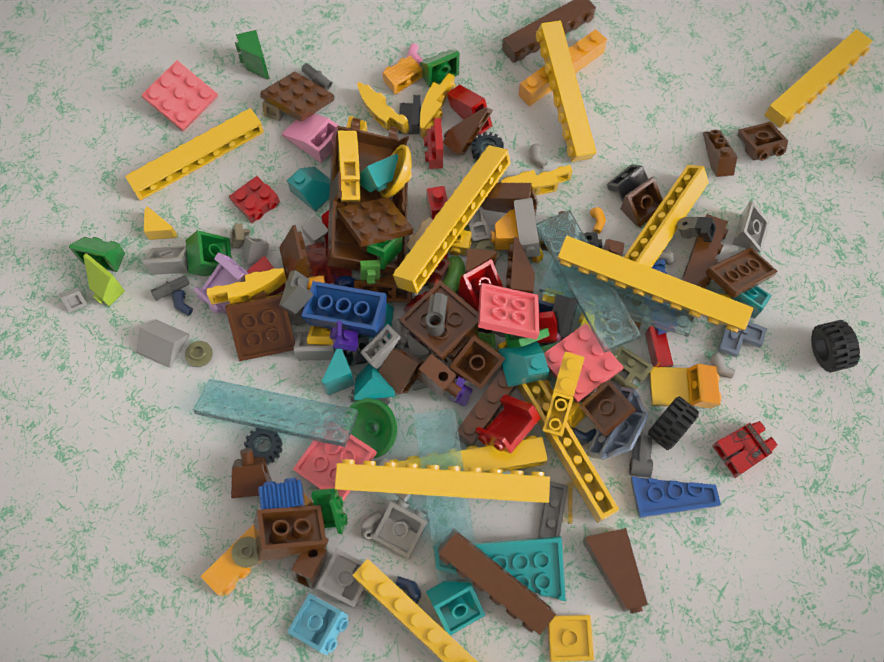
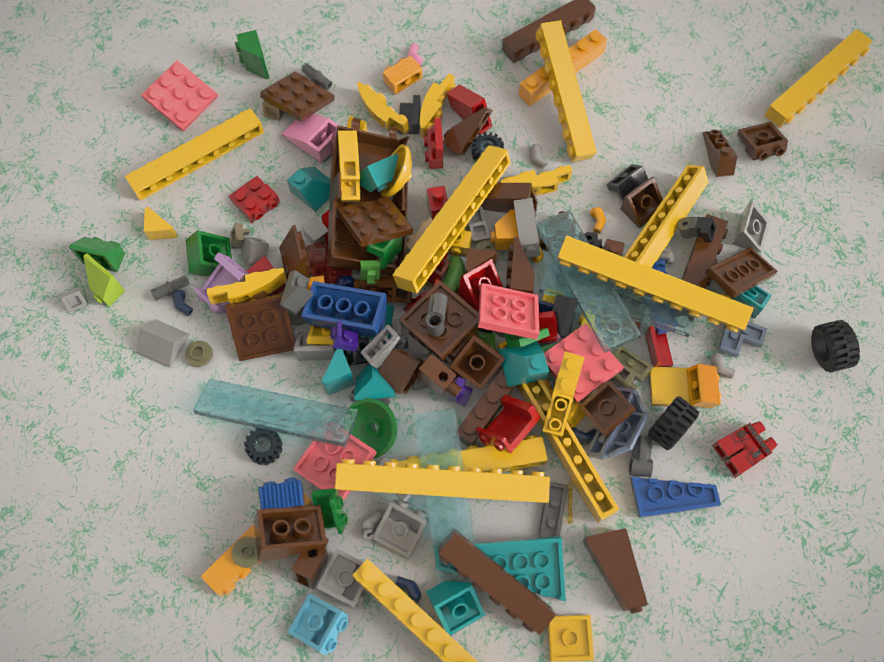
light grey slope [143,246,189,275] -> none
reddish brown torso [231,448,272,499] -> none
green slope [420,50,460,88] -> none

